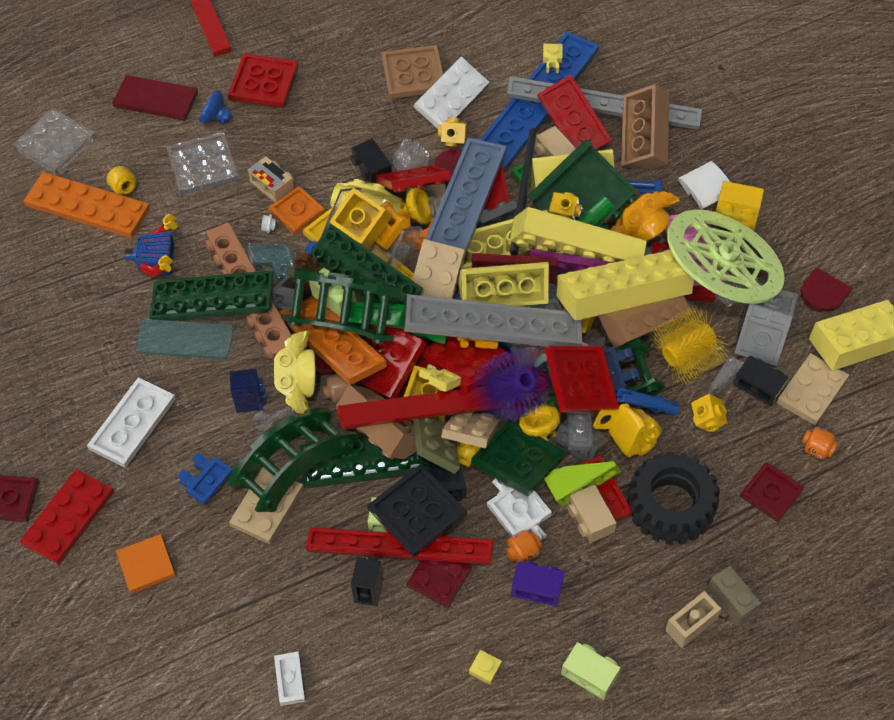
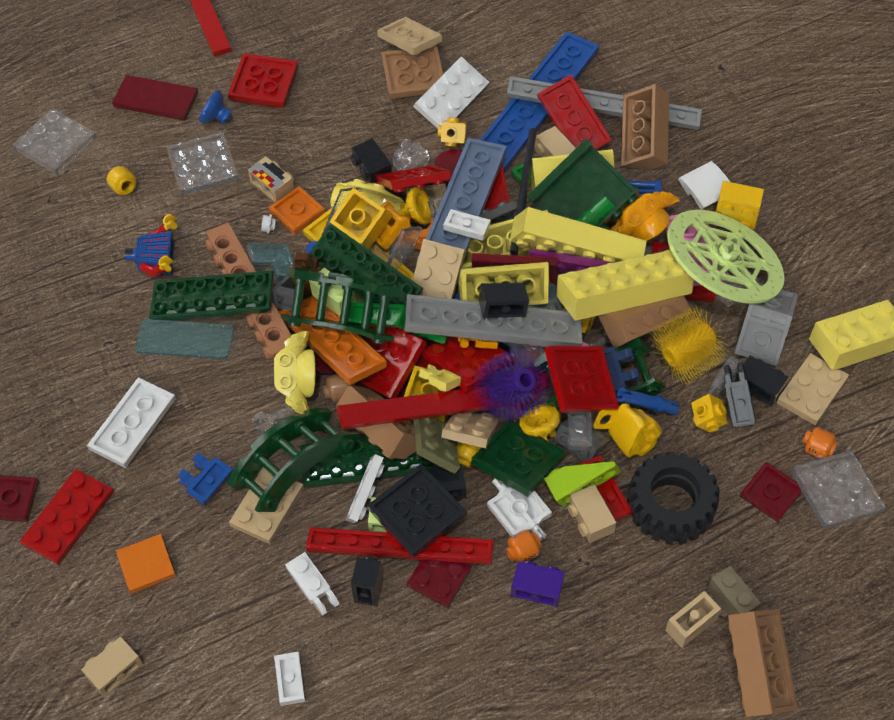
orange plate [23,172,150,238] -> none
clear blue brick [230,369,267,413] -> none
light yellow plate [469,650,502,685] -> none
light yellow plate [543,44,562,73] -> none
yellow brick [549,192,582,220] -> none
yellowish green brick [561,642,621,700] -> none
dark red tile [801,267,852,312] -> none
none -> tan brick [81,636,143,698]
none -> white hinge [285,552,339,616]
none -> white plate [345,454,384,524]
none -> tan plate [377,17,442,55]
none -> white plate [443,209,490,241]
none -> black brick [478,283,529,318]
none -> hinge [724,362,757,428]
none -> medium nougat slope [728,609,798,717]
none -> clear plate [791,450,886,529]

